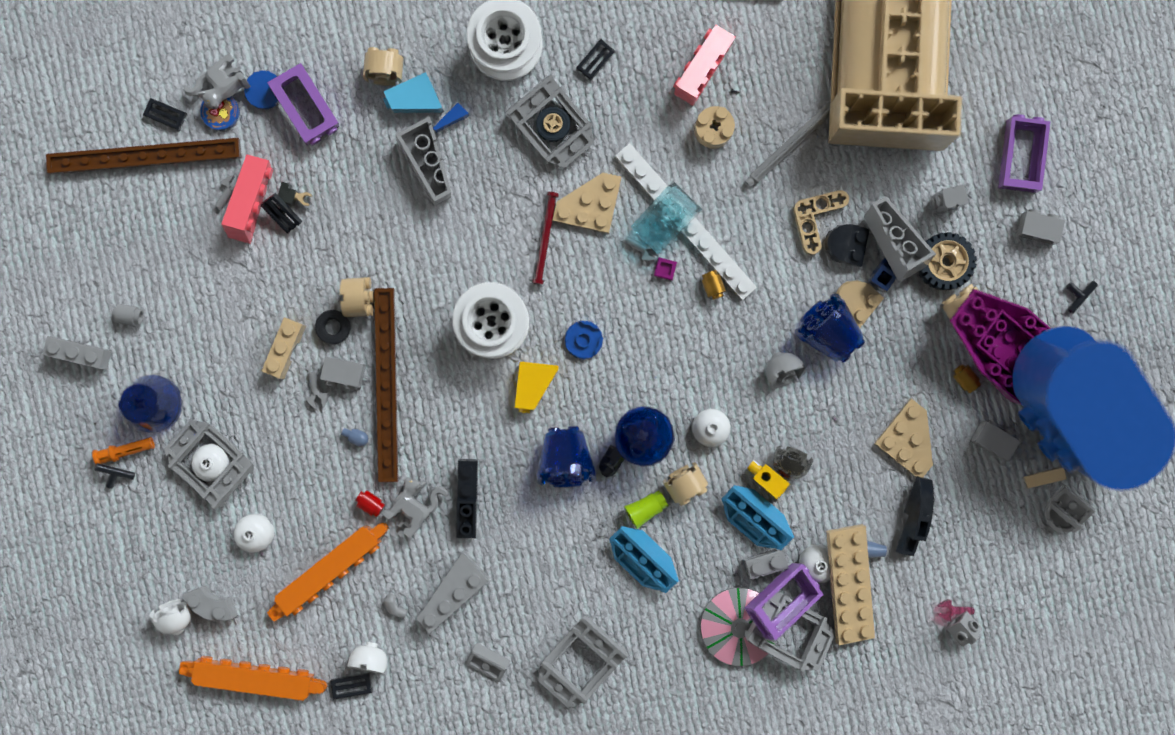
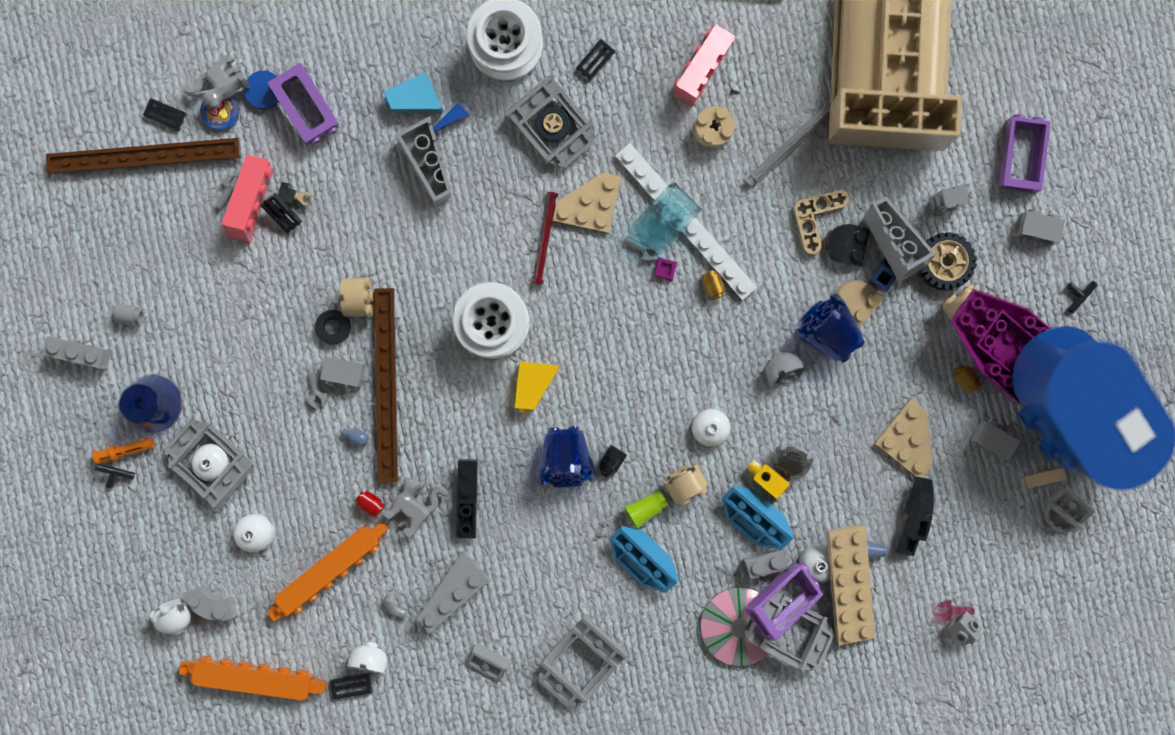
tan arch [262,317,306,379] -> none
tan brick [363,47,404,86] -> none
blue tile [565,320,603,359] -> none
clear blue cone [614,406,674,466] -> none
none -> white sticker [1117,409,1155,452]

